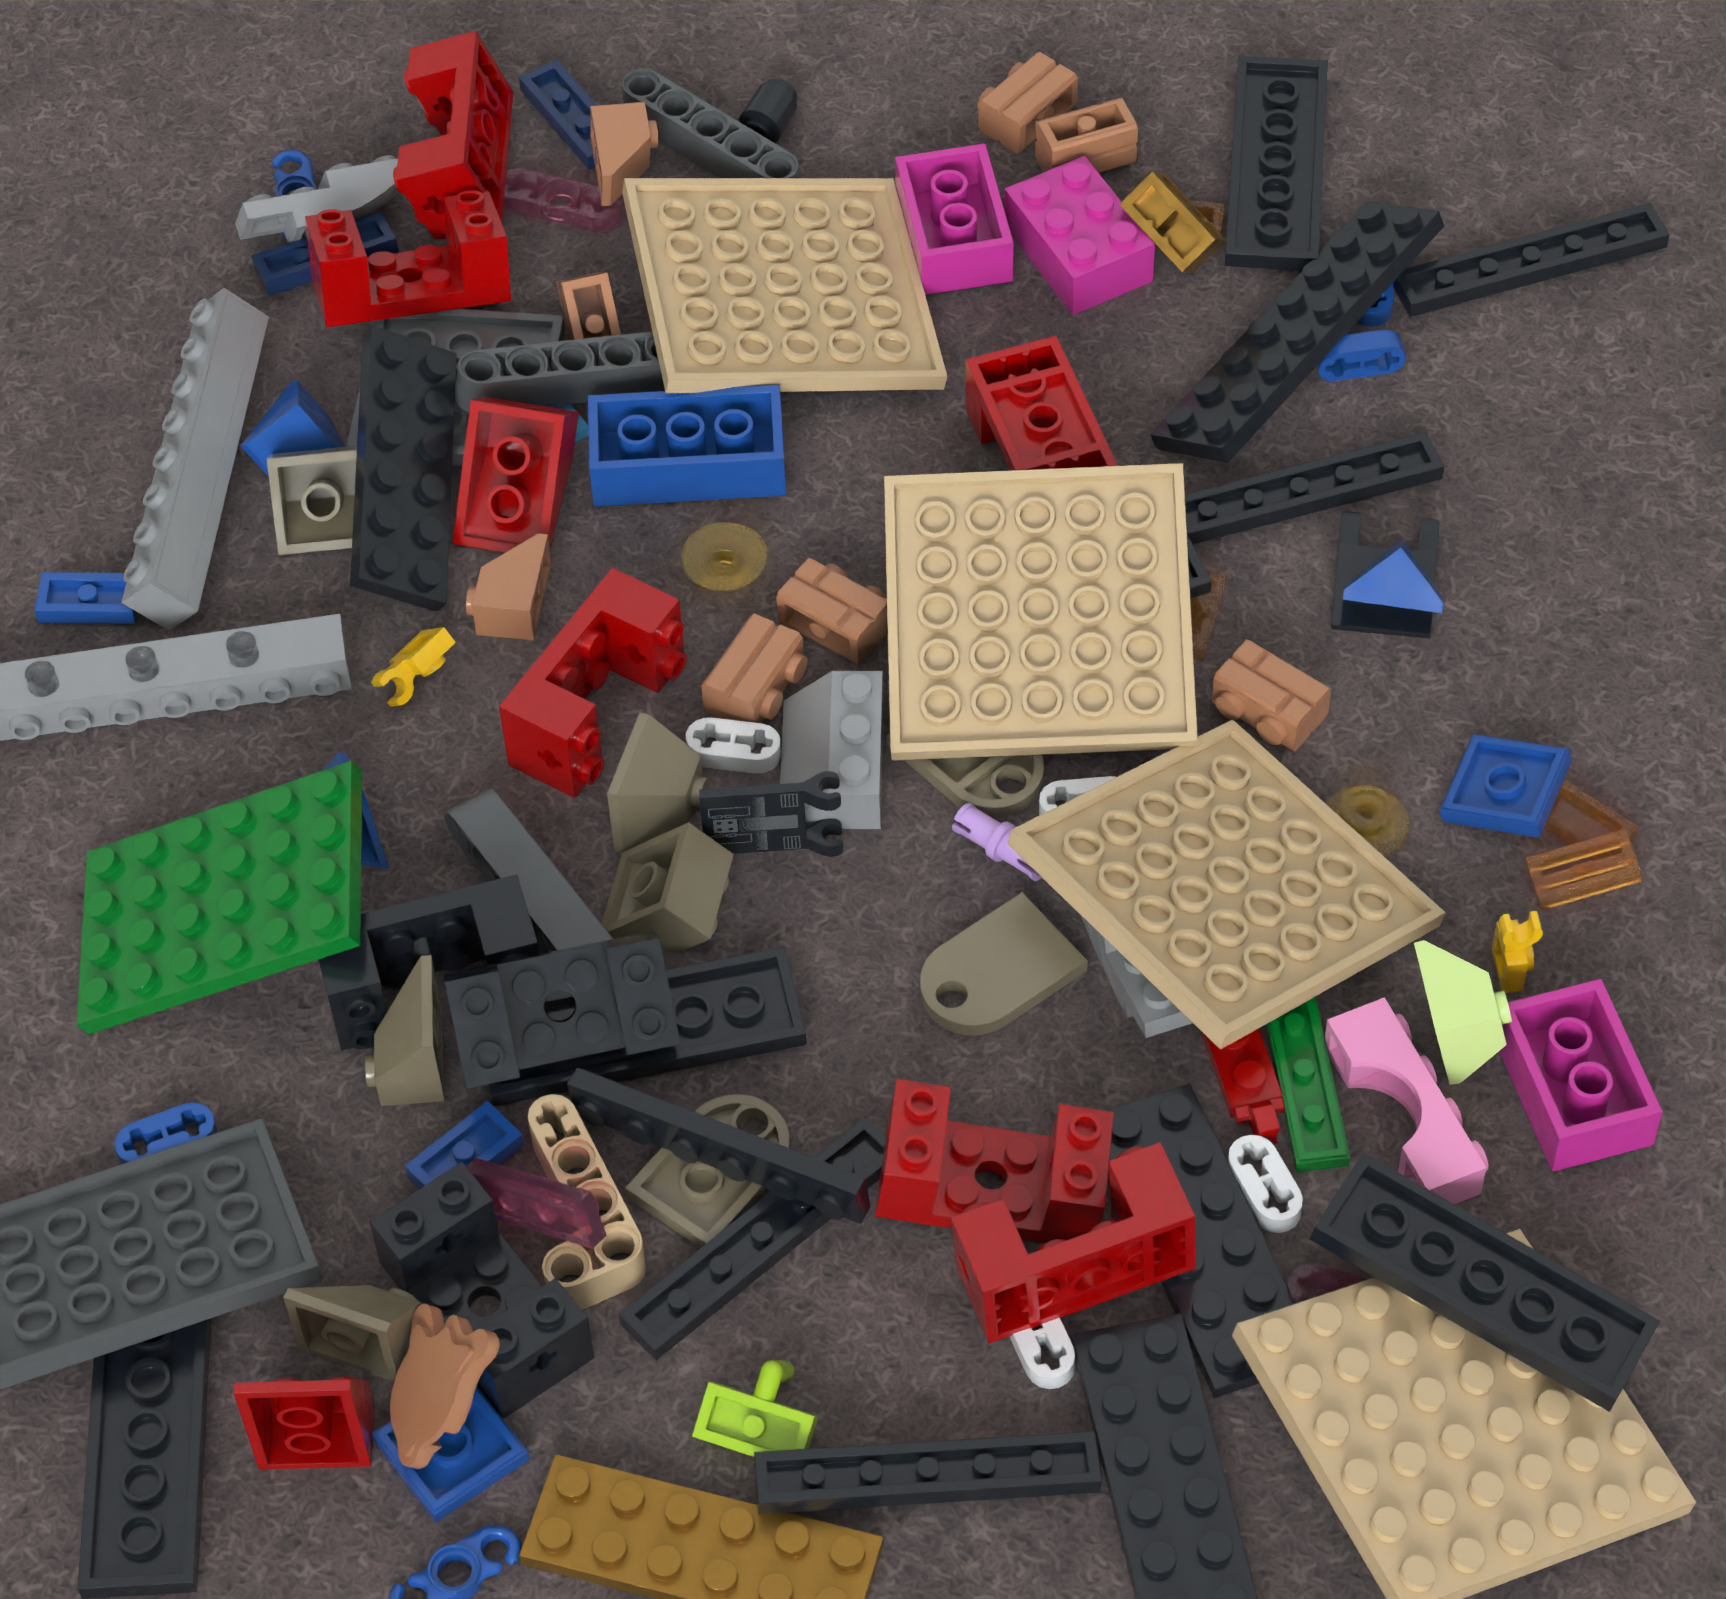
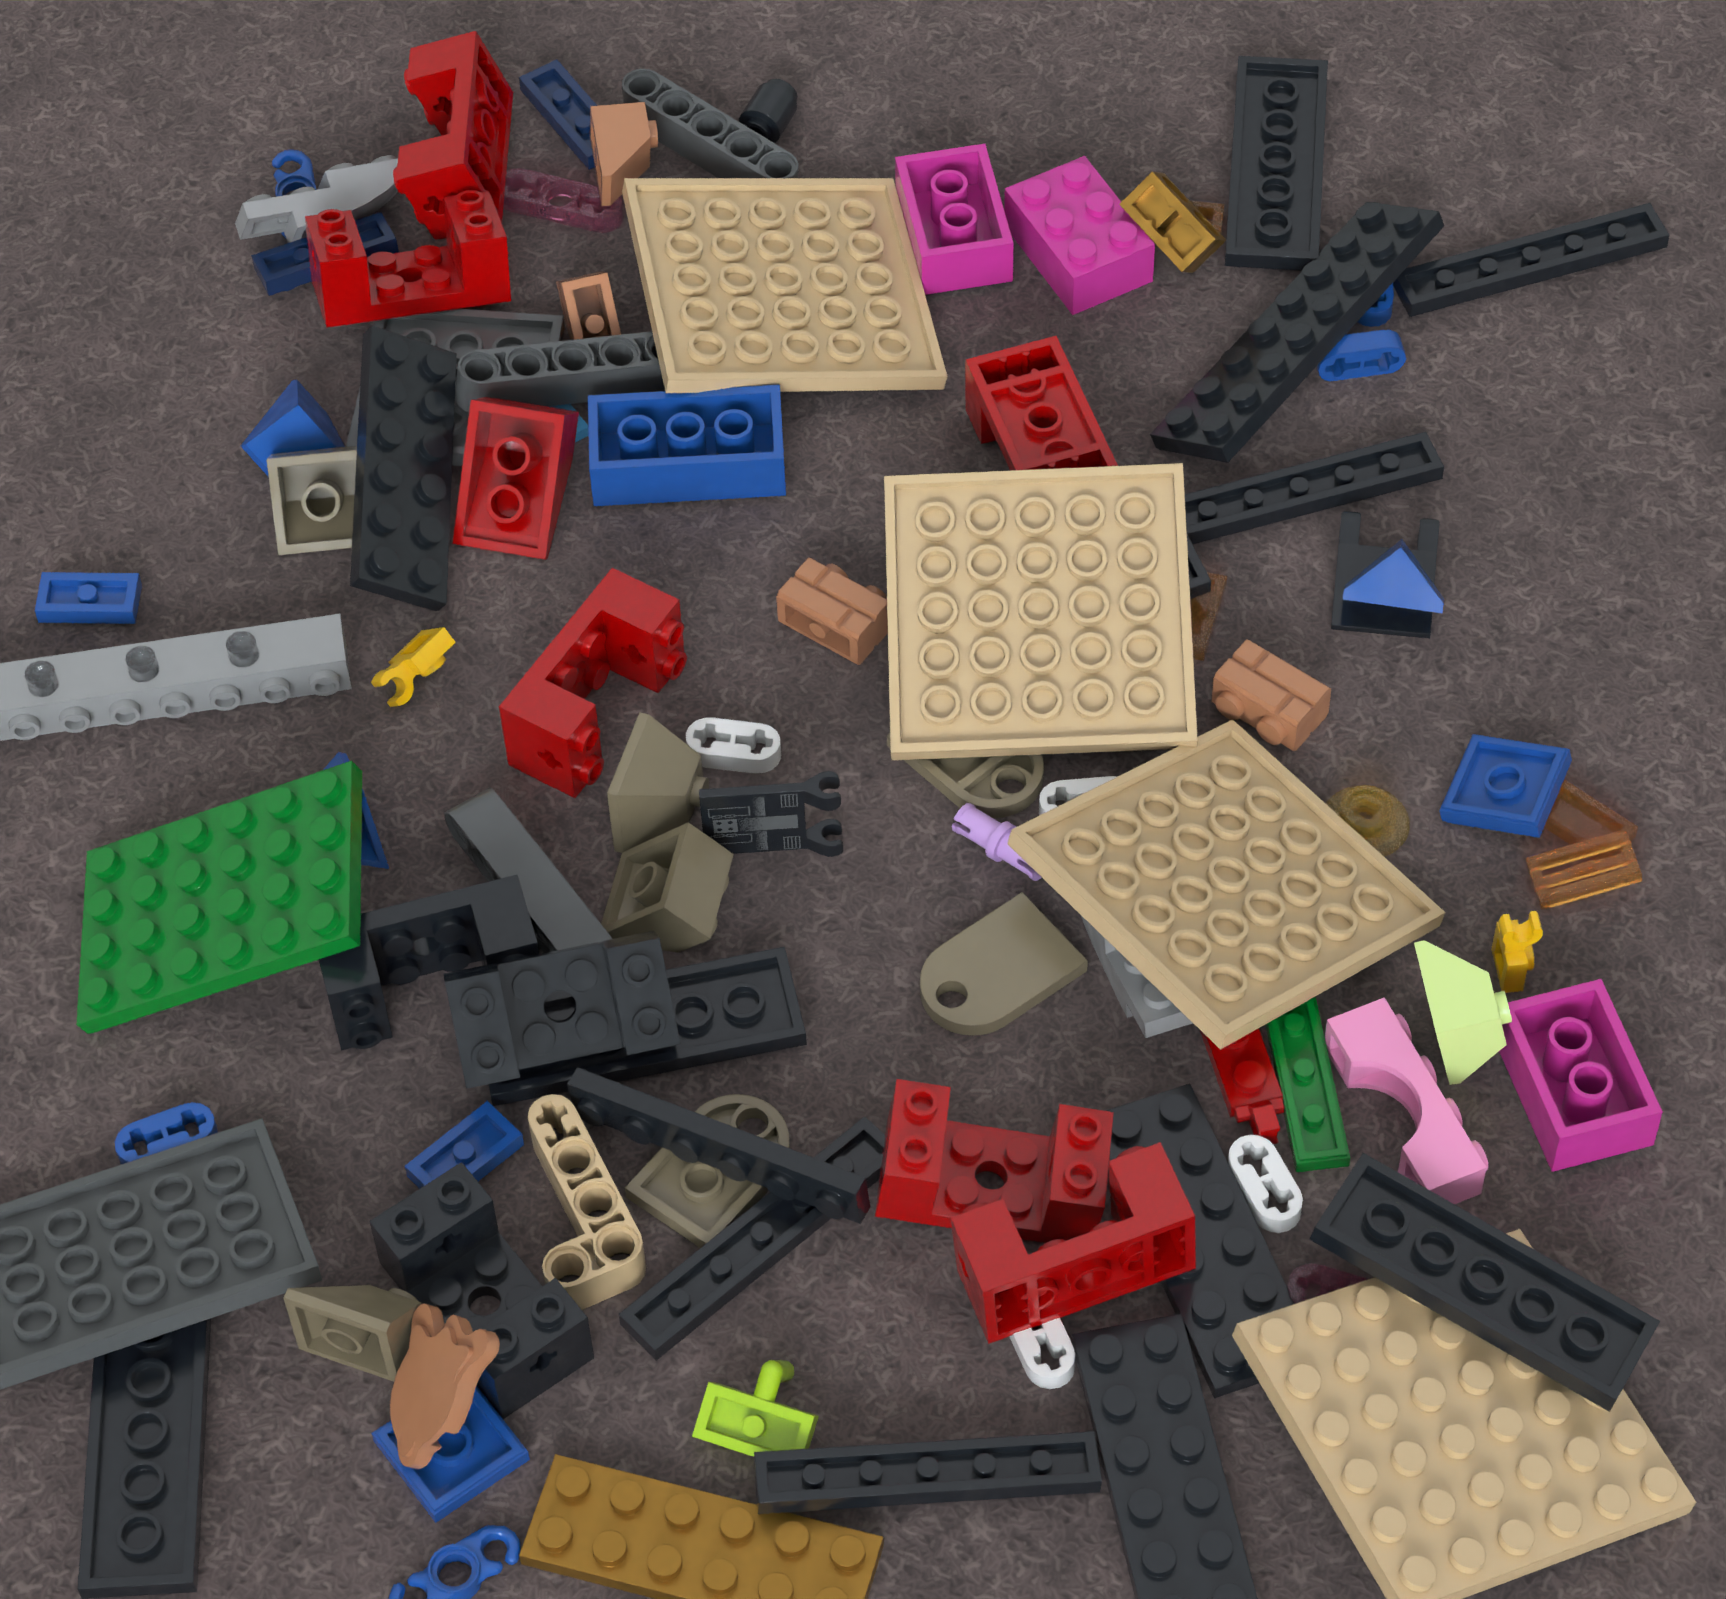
light grey piece [121,288,269,630] -> none
red slope [233,1376,375,1470] -> none
dark tan slope [365,955,445,1106] -> none
nougat slope [466,533,552,640] -> none
clear pink plate [466,1158,607,1249] -> none
clear yellow piece [680,522,768,592] -> none
nougat brick [701,613,808,723] -> none
light grey slope [780,671,884,829] -> none
nougat brick [977,52,1078,154] -> none
nougat brick [1035,98,1138,173] -> none

